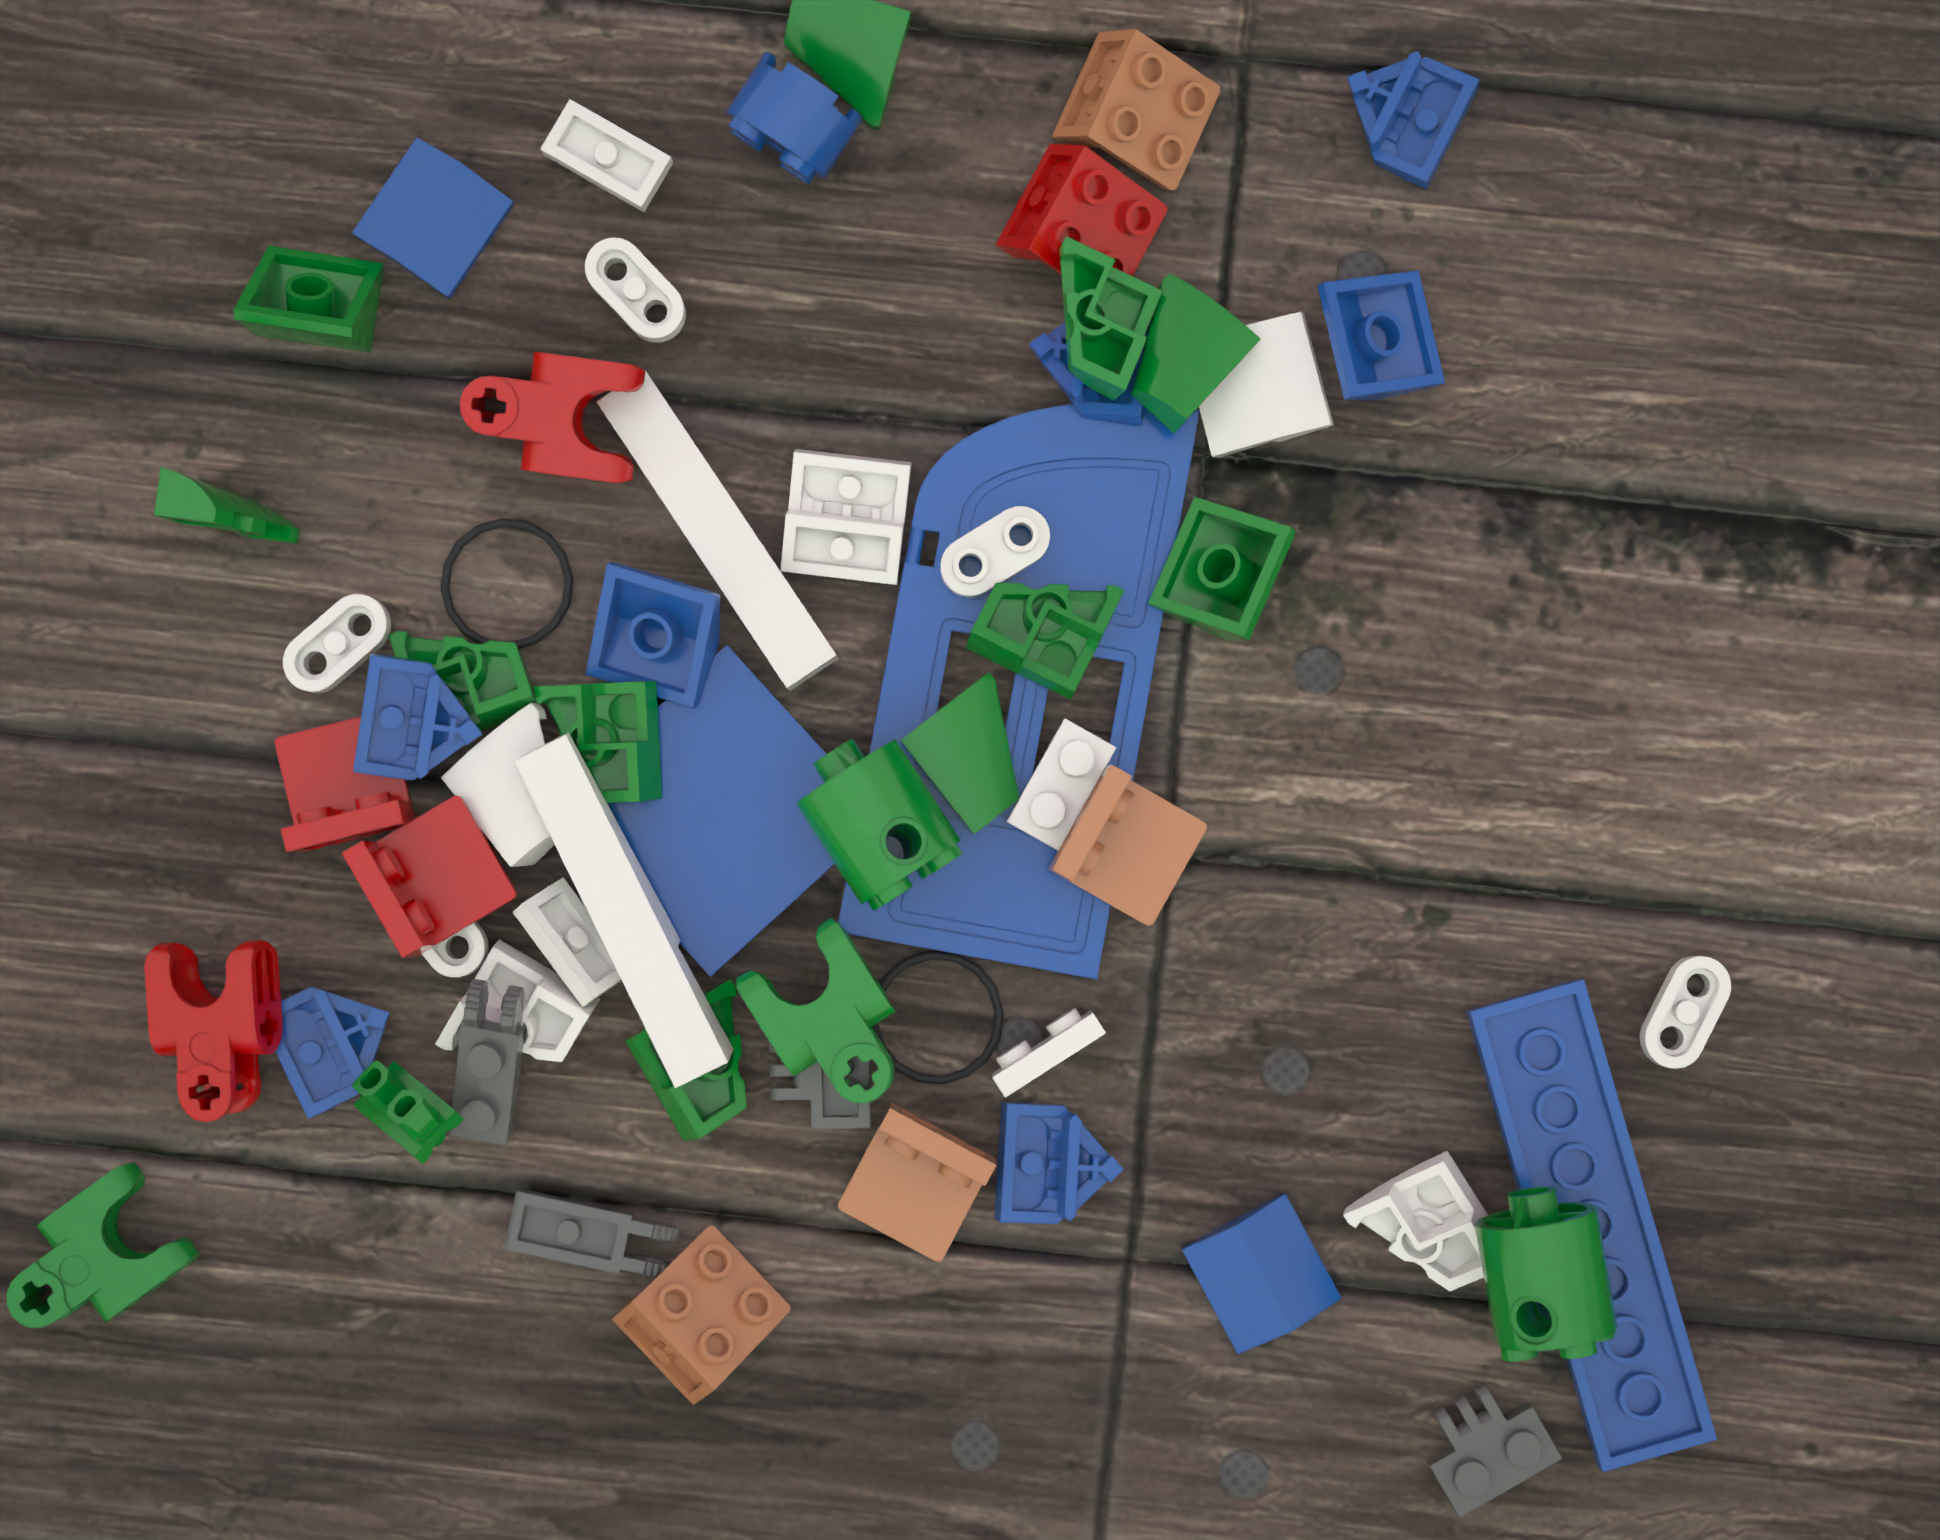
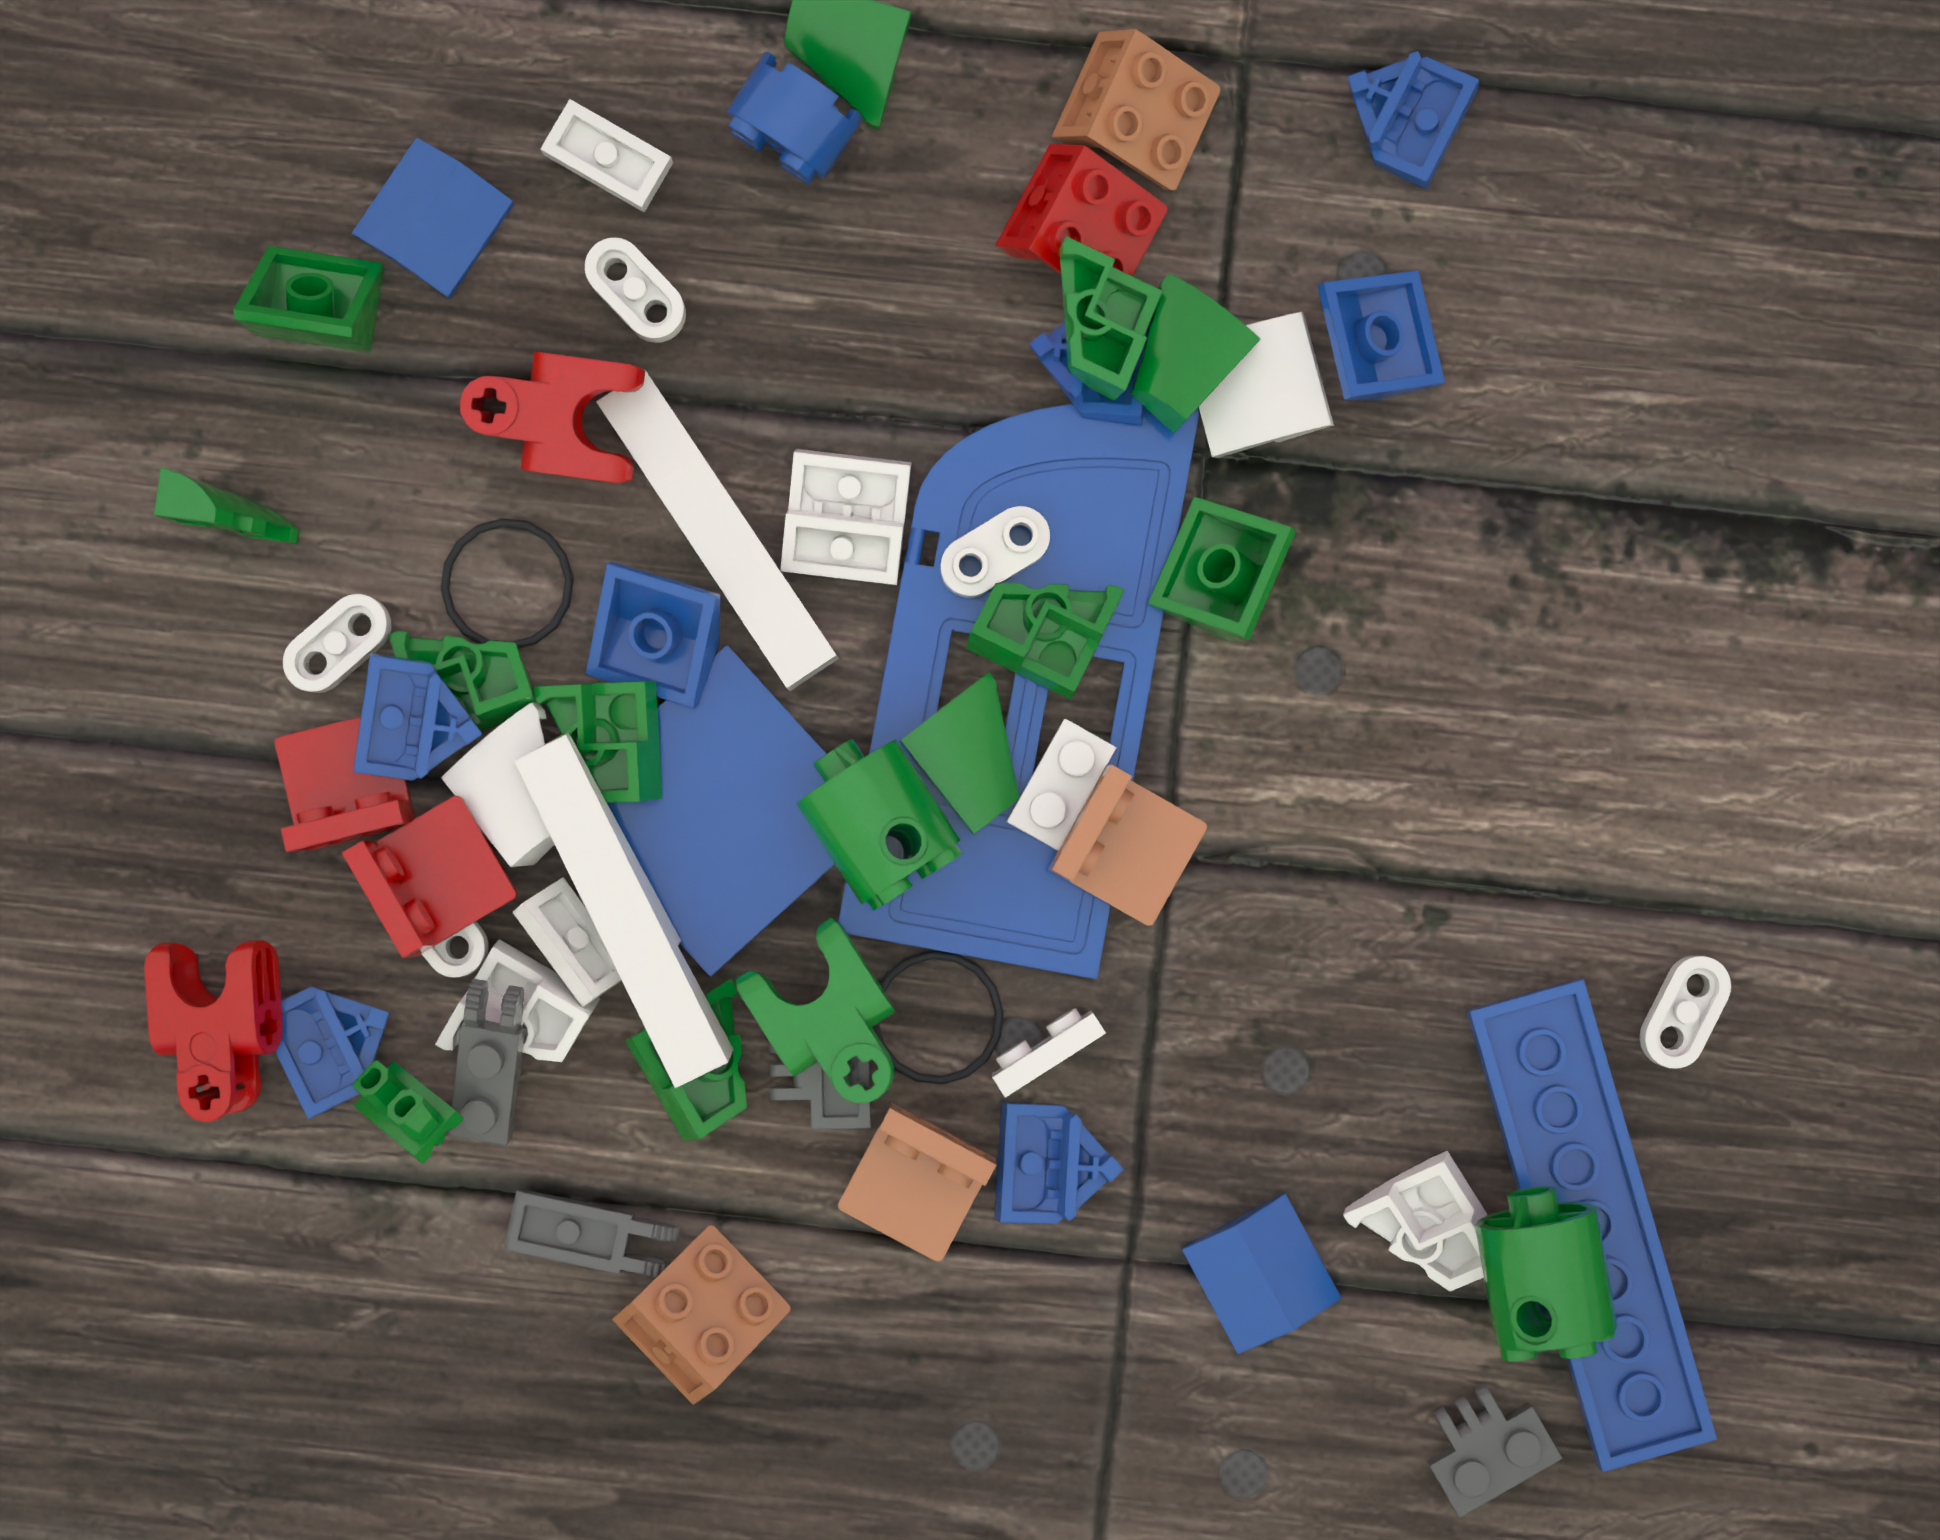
green piece [6,1162,200,1328] -> none

